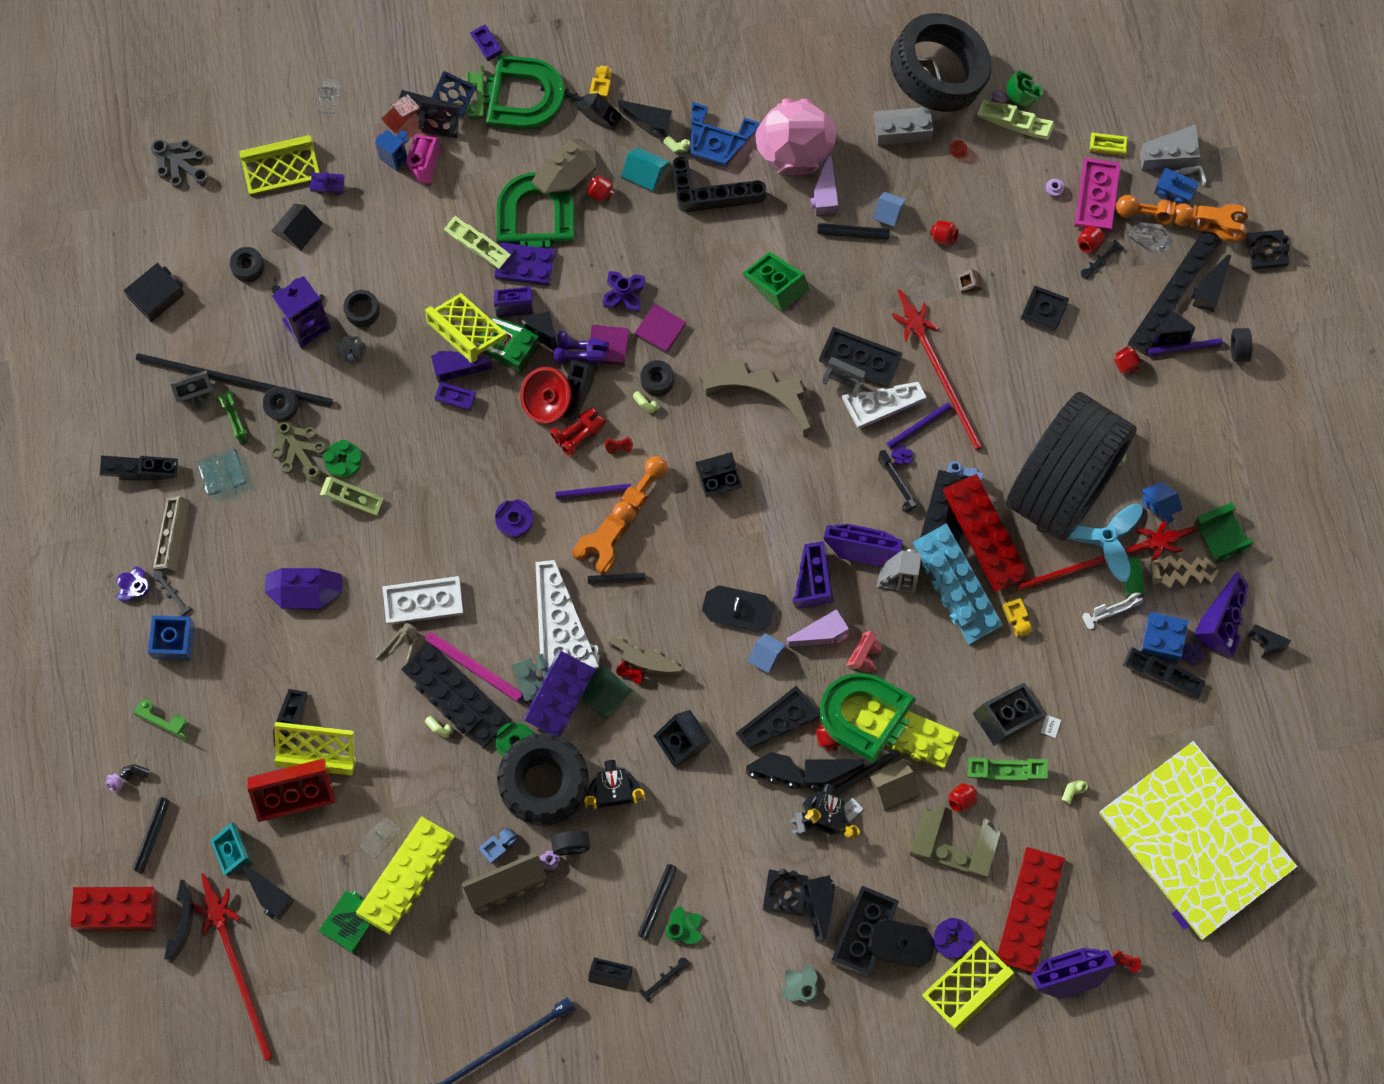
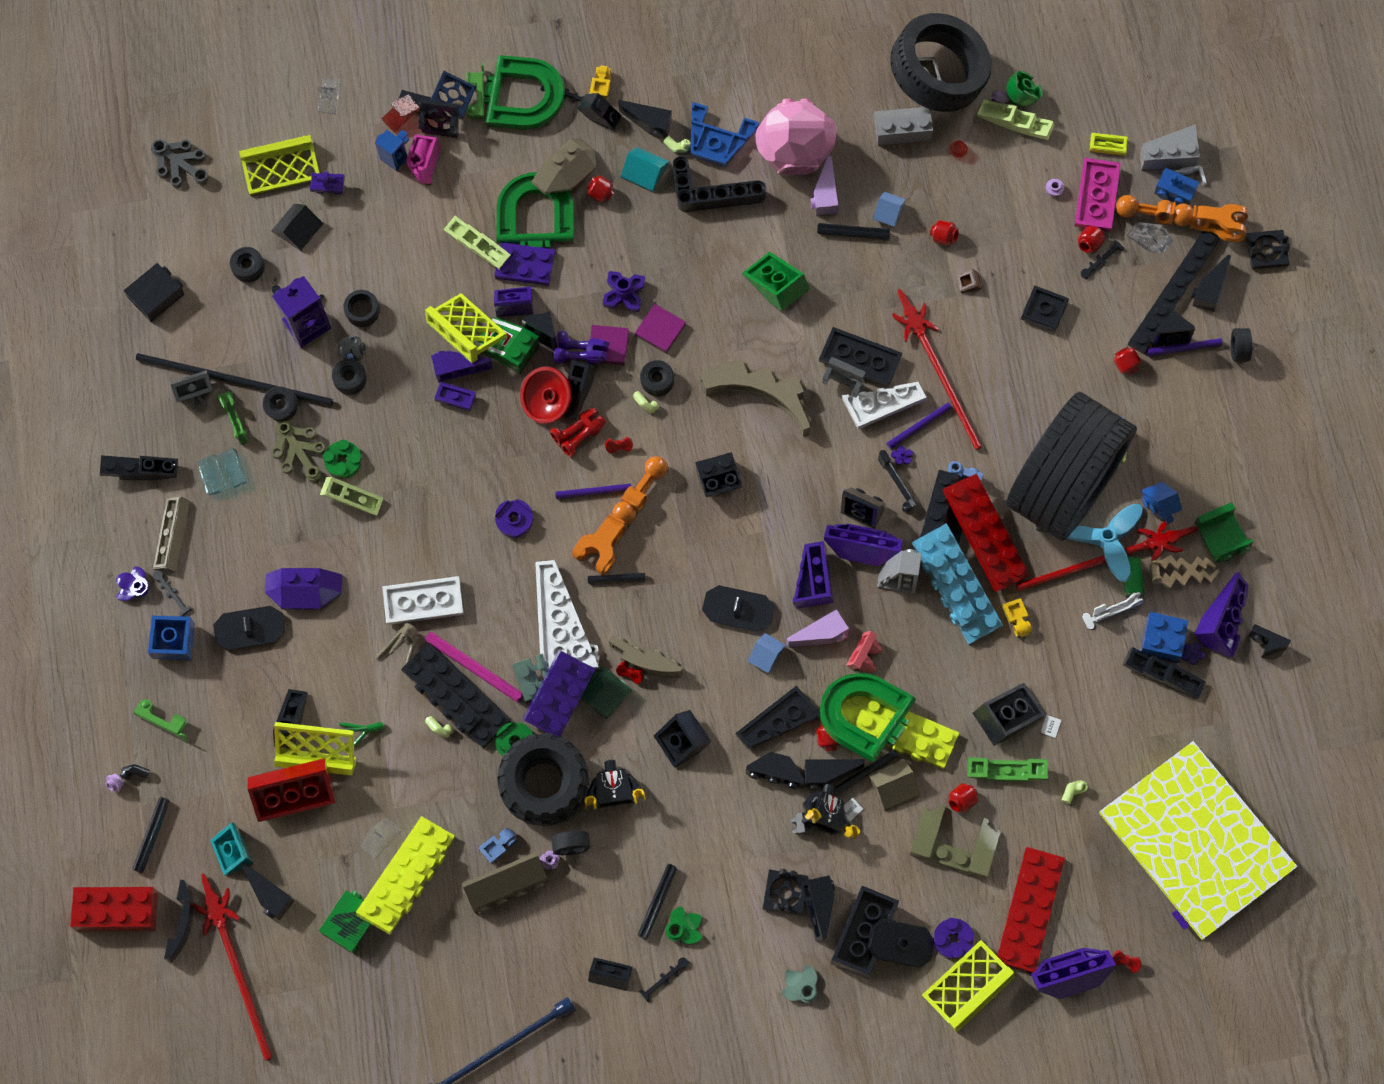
dark purple plate [470,24,503,62] -> none
none -> black shield [213,606,285,650]
none -> black tyre [332,359,367,395]
none -> green plant [339,722,384,748]
none -> black slope [840,487,886,529]

